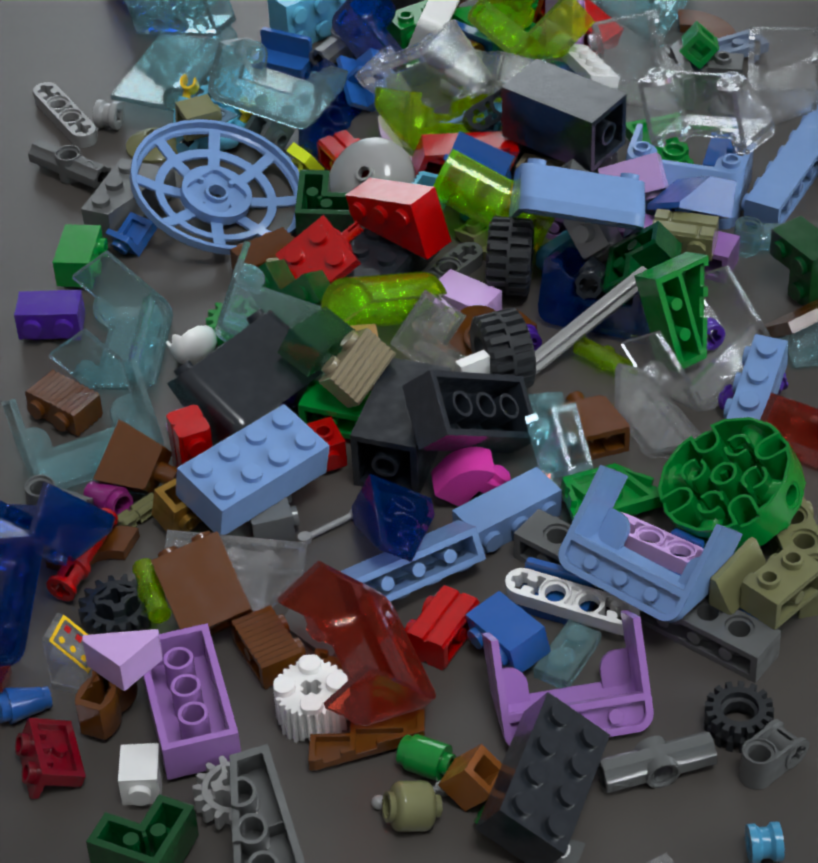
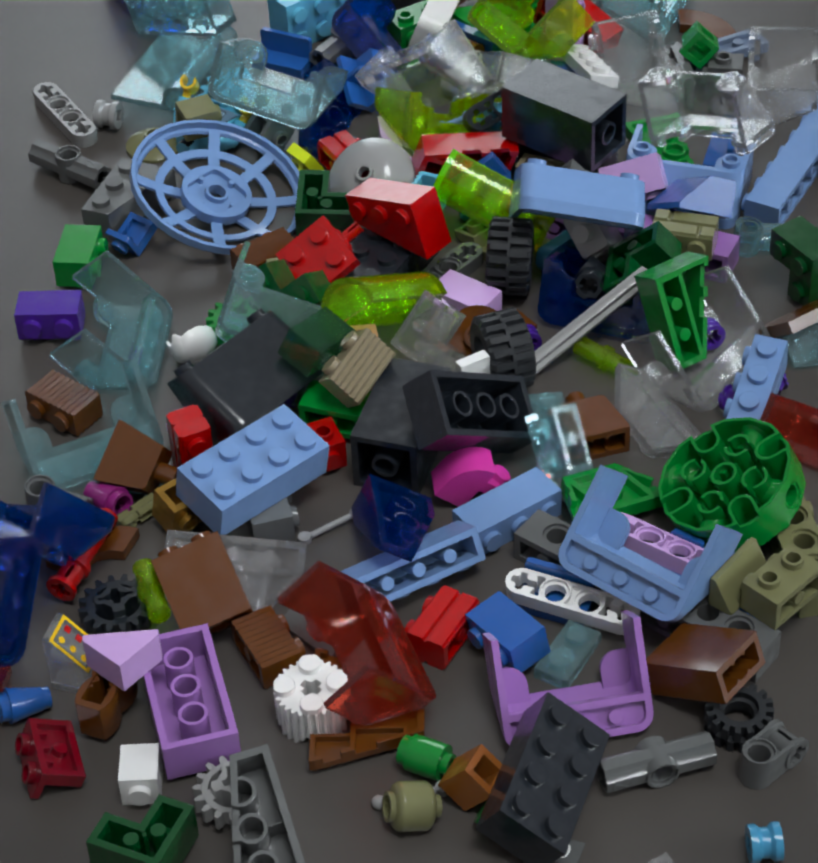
blue panel [443,131,516,184] -> none
none -> reddish brown brick [646,623,766,704]

